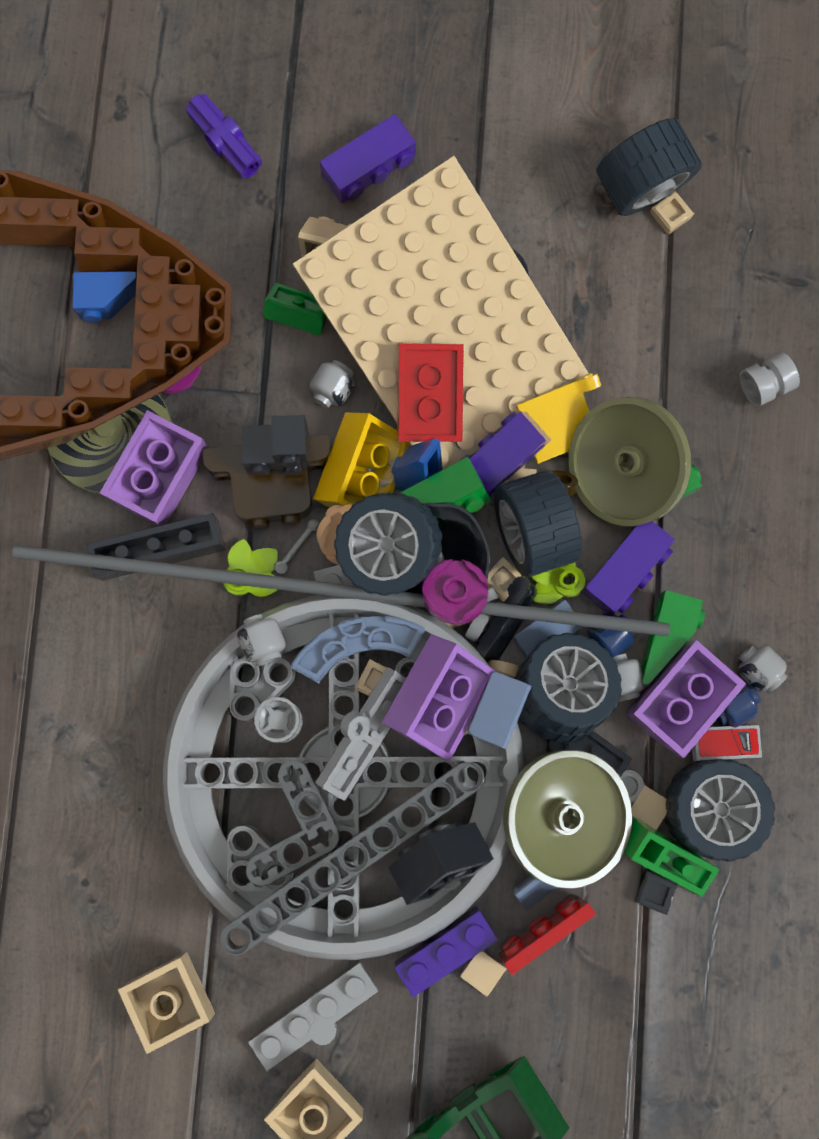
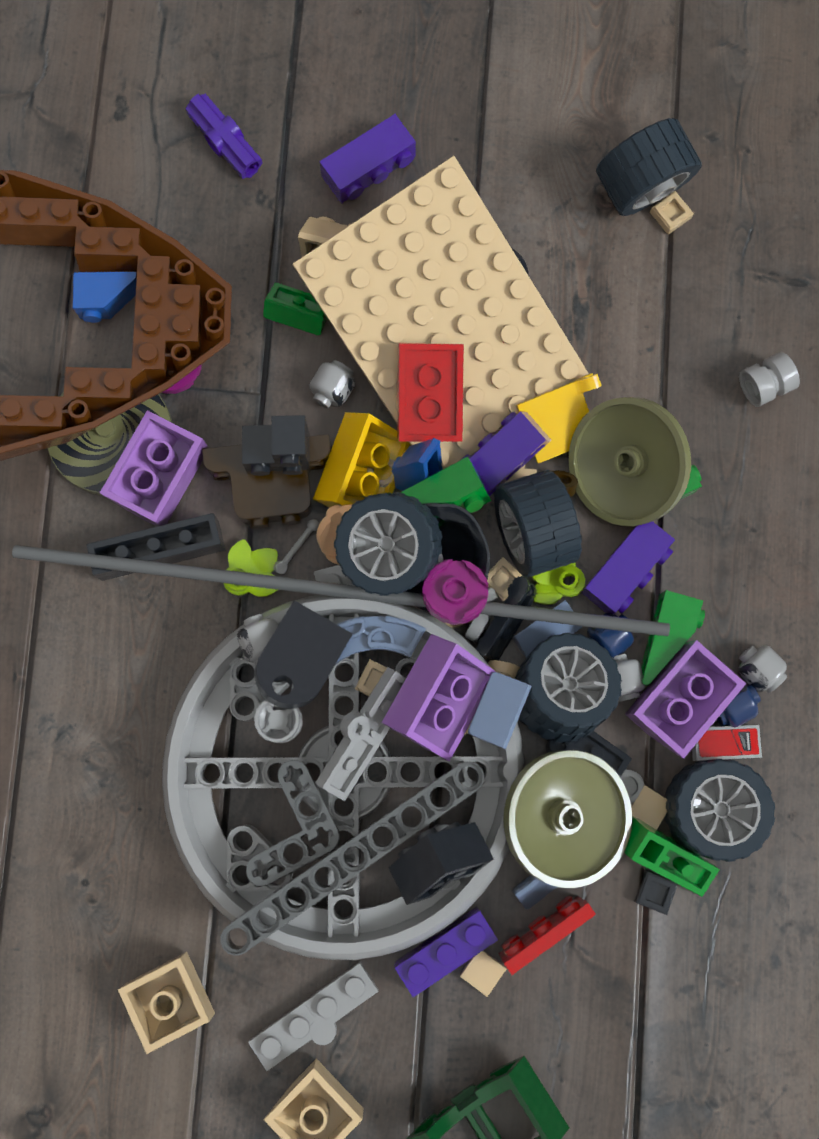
none -> black tile [255,600,353,709]

